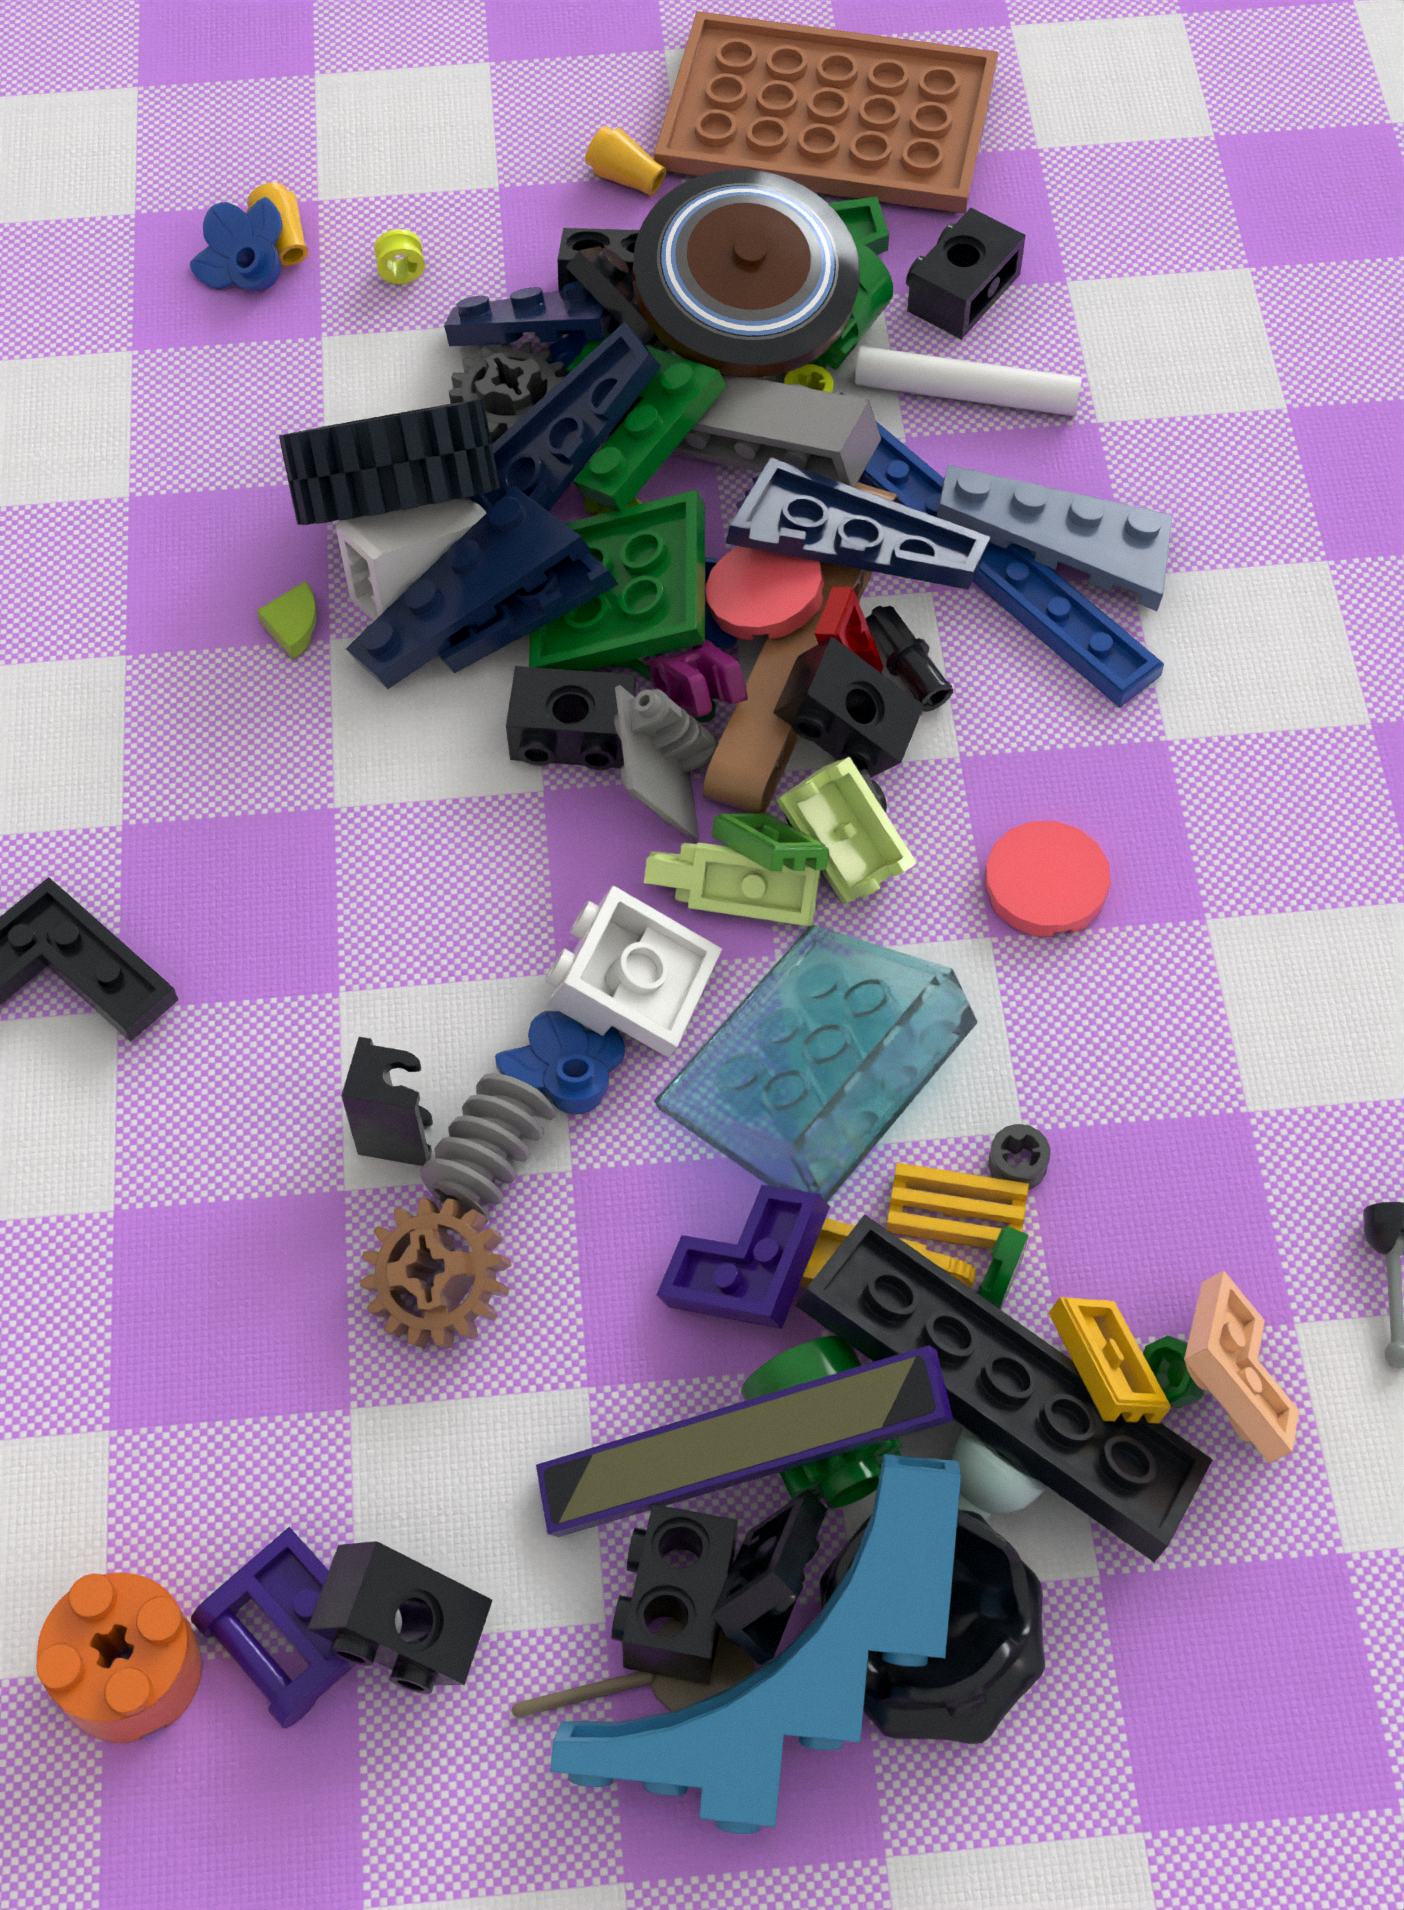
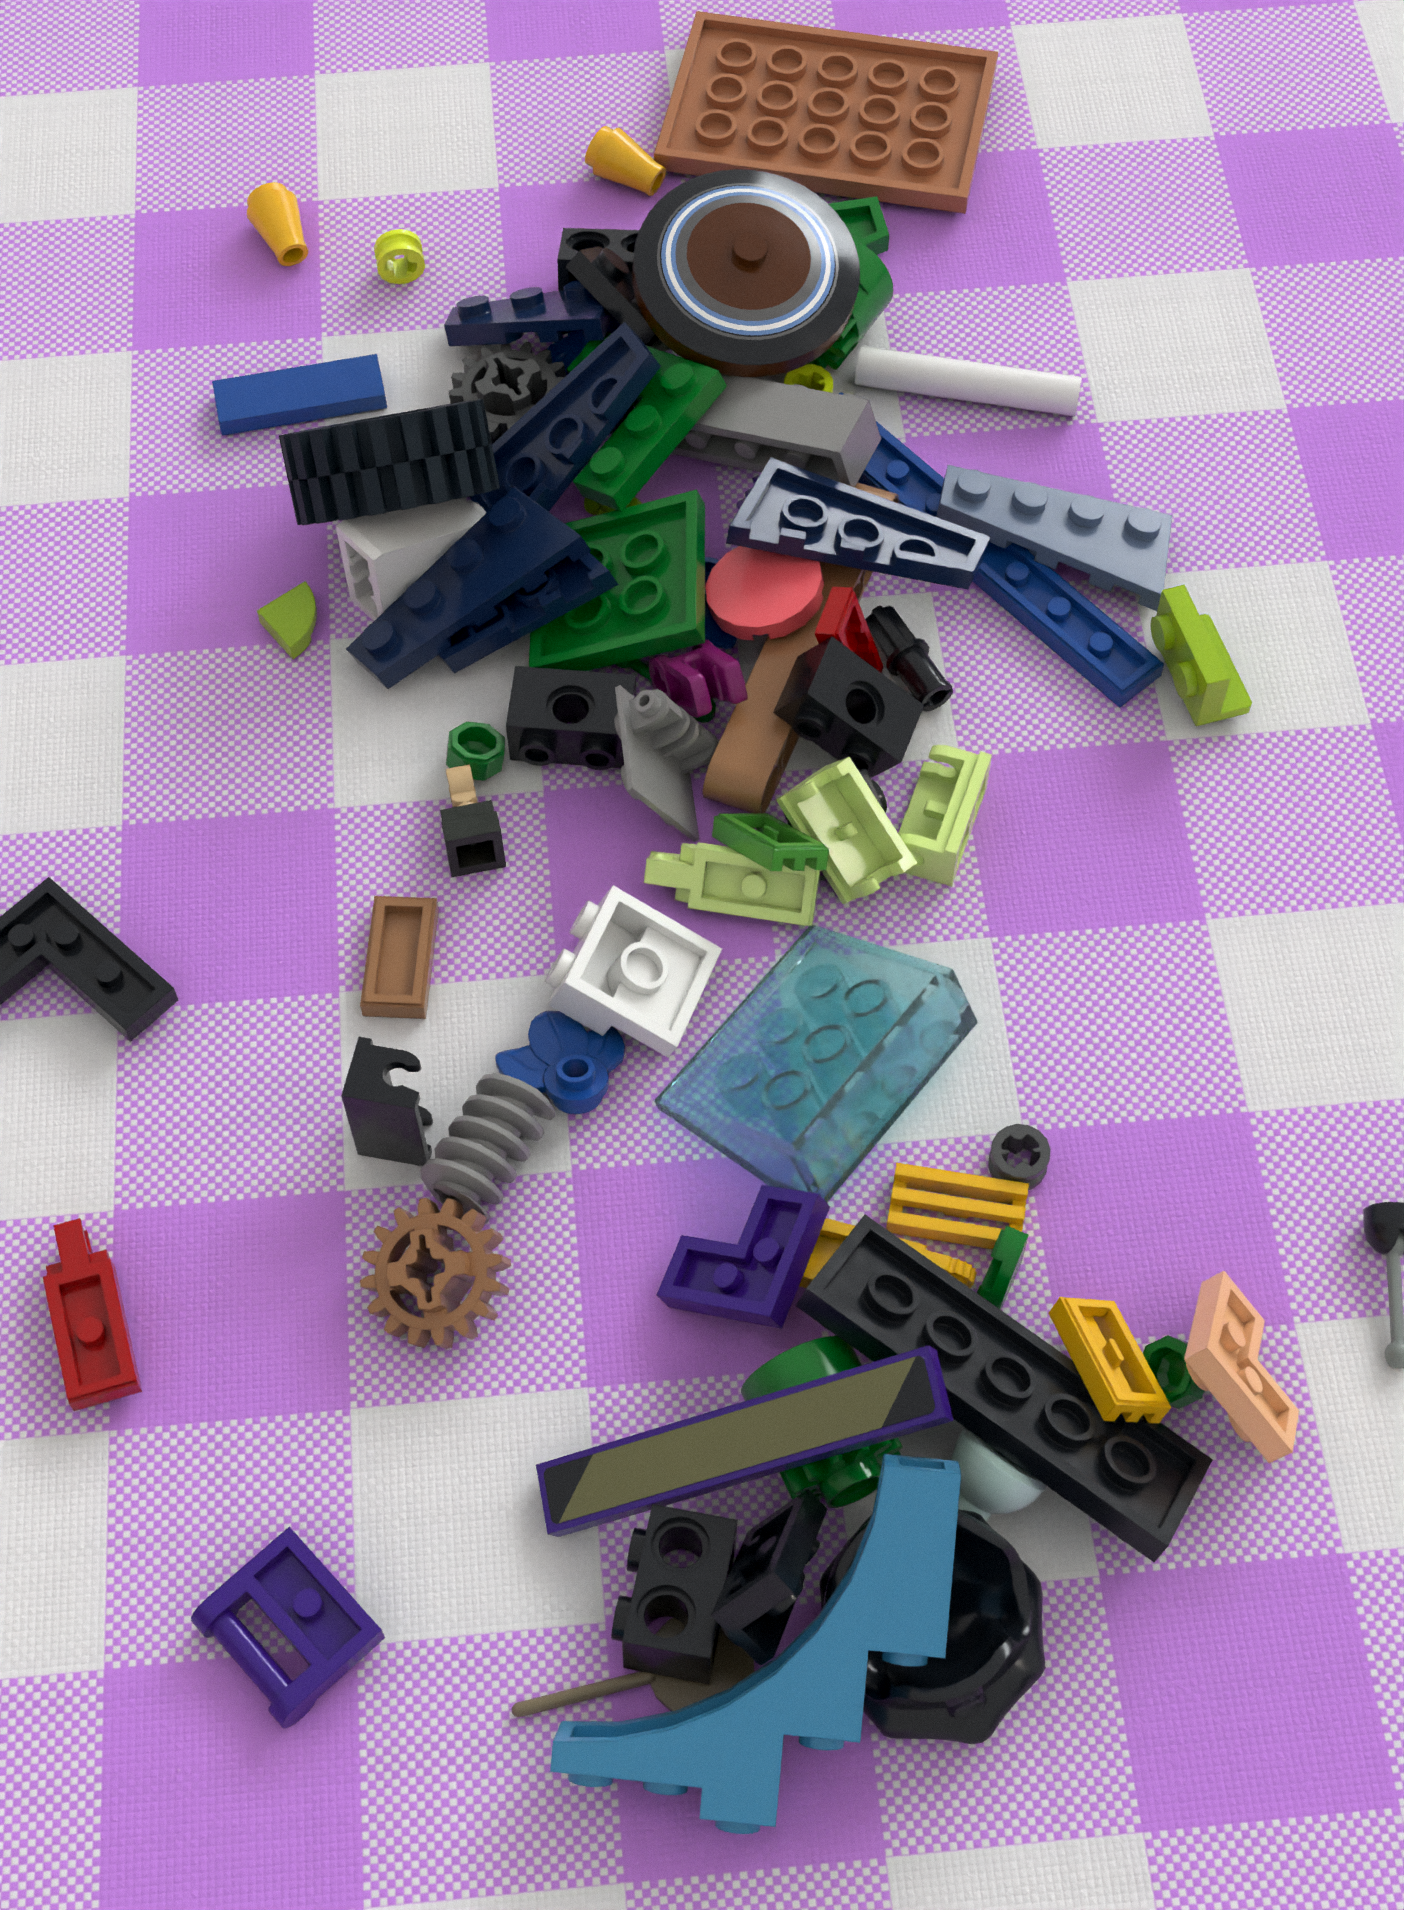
orange brick [36,1573,203,1743] -> none
blue plate [190,197,282,291] -> none
black brick [307,1541,493,1694] -> none
black brick [906,208,1026,340] -> none
coral tile [984,821,1111,937] -> none
none -> red hinge [43,1218,142,1411]
none -> blue tile [212,354,387,436]
none -> medium nougat tile [360,896,439,1019]
none -> pearl dark grey piece [440,764,506,877]
none -> green tile [446,722,505,781]
none -> yellowish green hinge [898,745,992,887]
none -> lime bracket [1150,584,1252,726]

